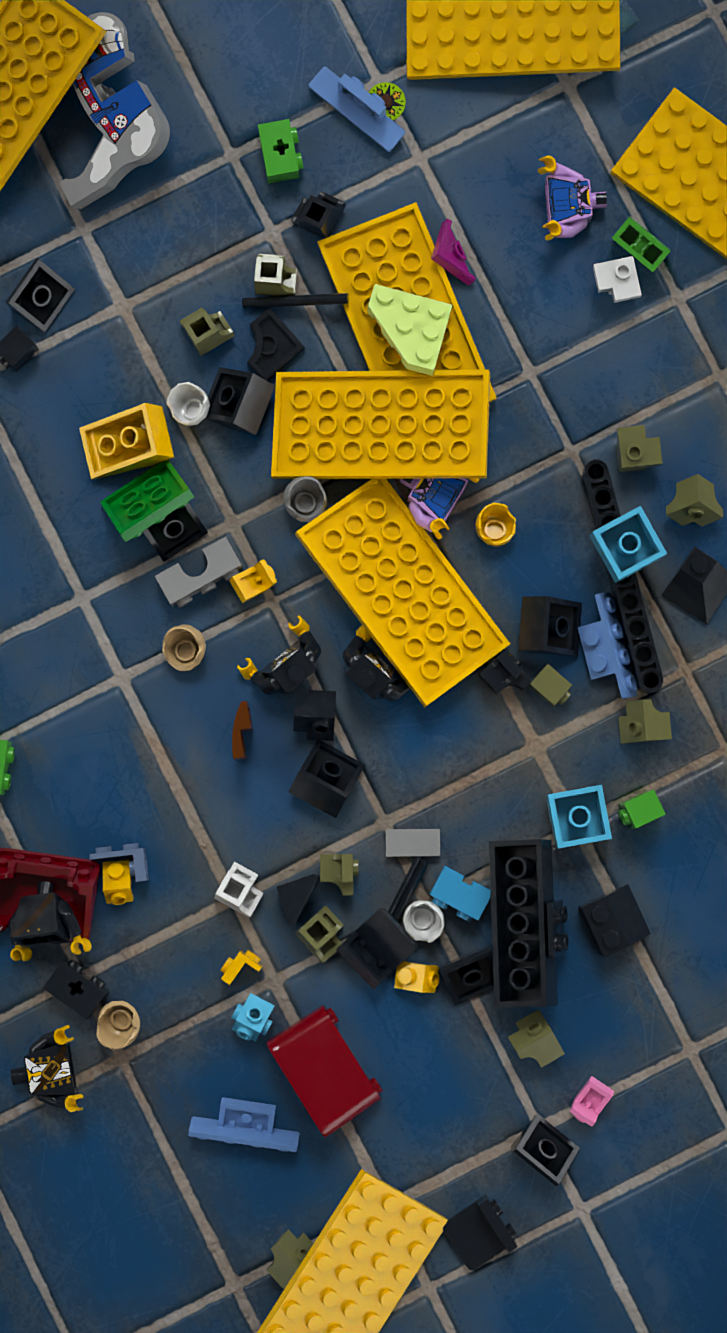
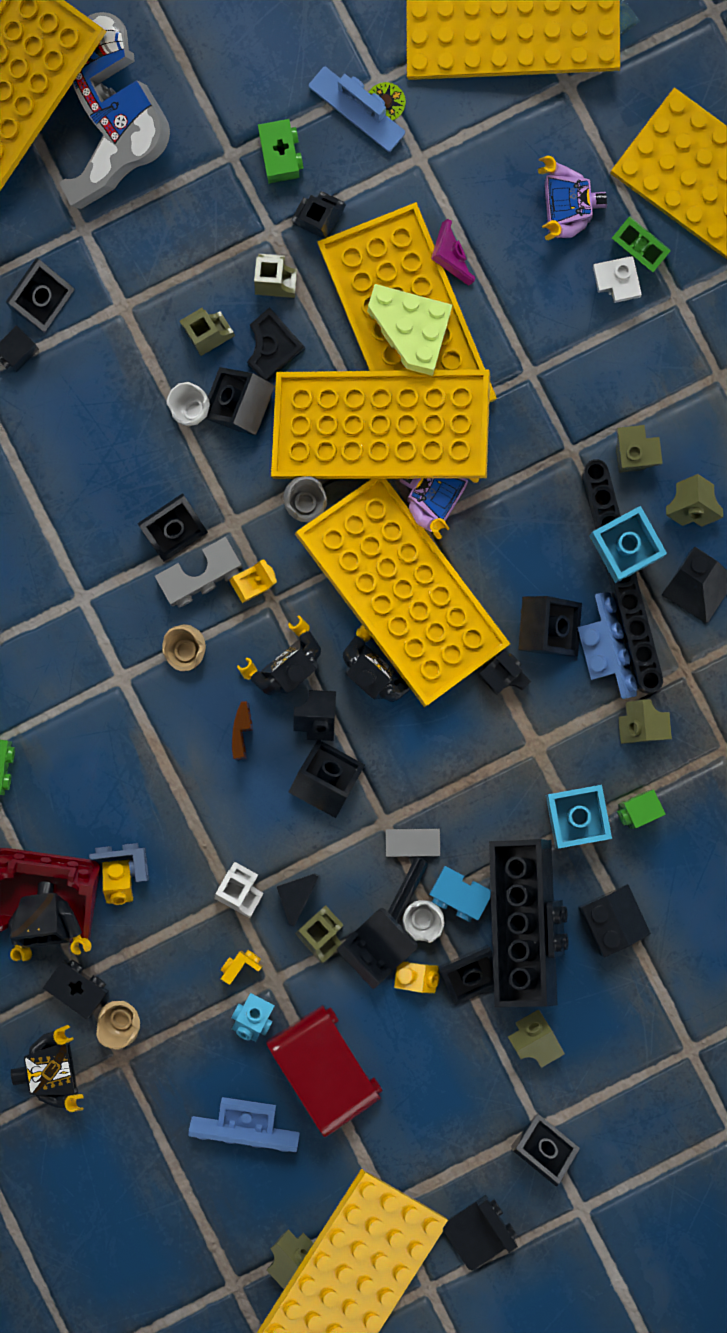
yellow slope [79,403,174,479] -> none
green plate [100,460,194,542] -> none
black bar [242,293,349,308] -> none
olive brick [320,854,359,895] -> none
yellow hair [475,502,516,547] -> none
olive brick [528,664,572,707] -> none
bright pink bracket [570,1076,614,1126] -> none

